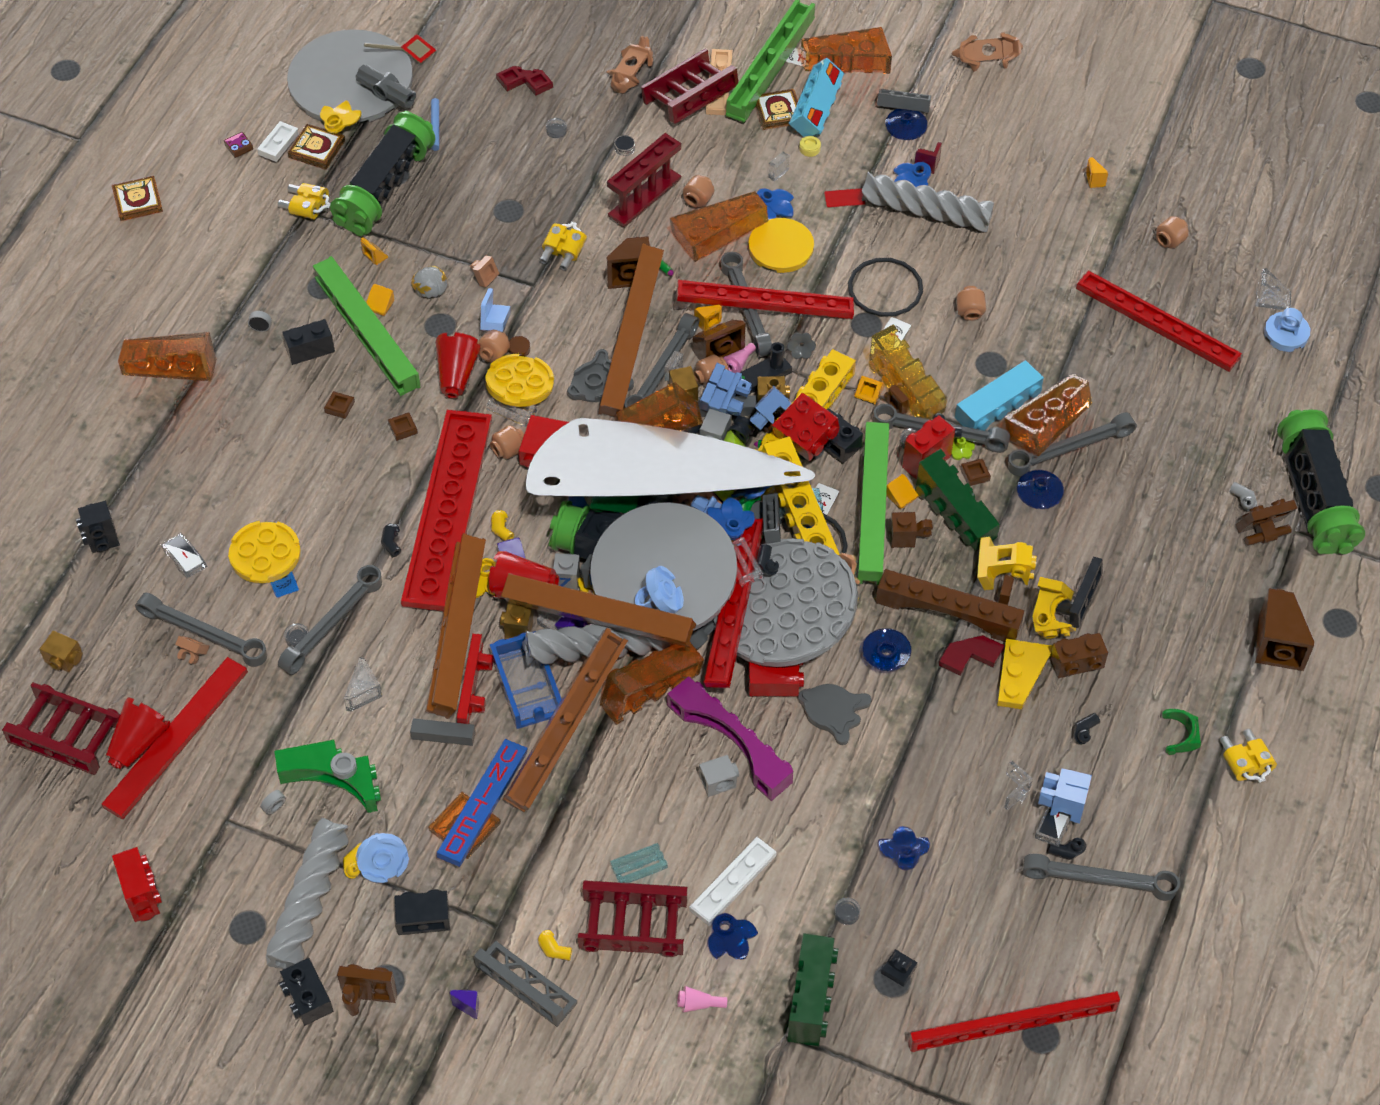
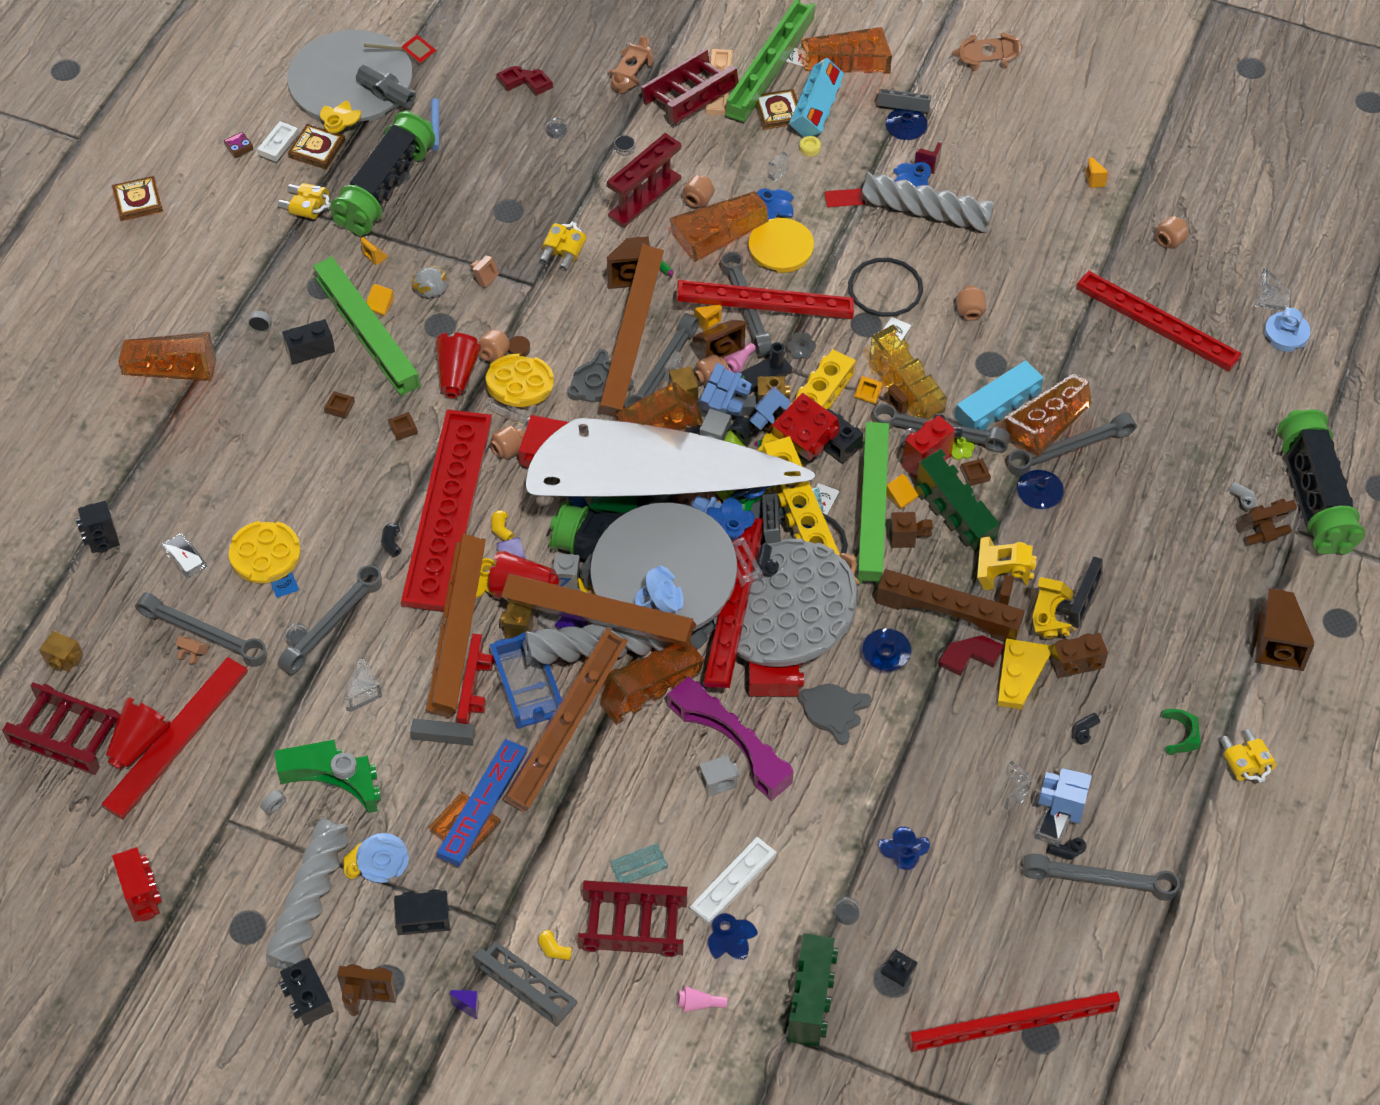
light blue panel [480,288,510,332] -> none

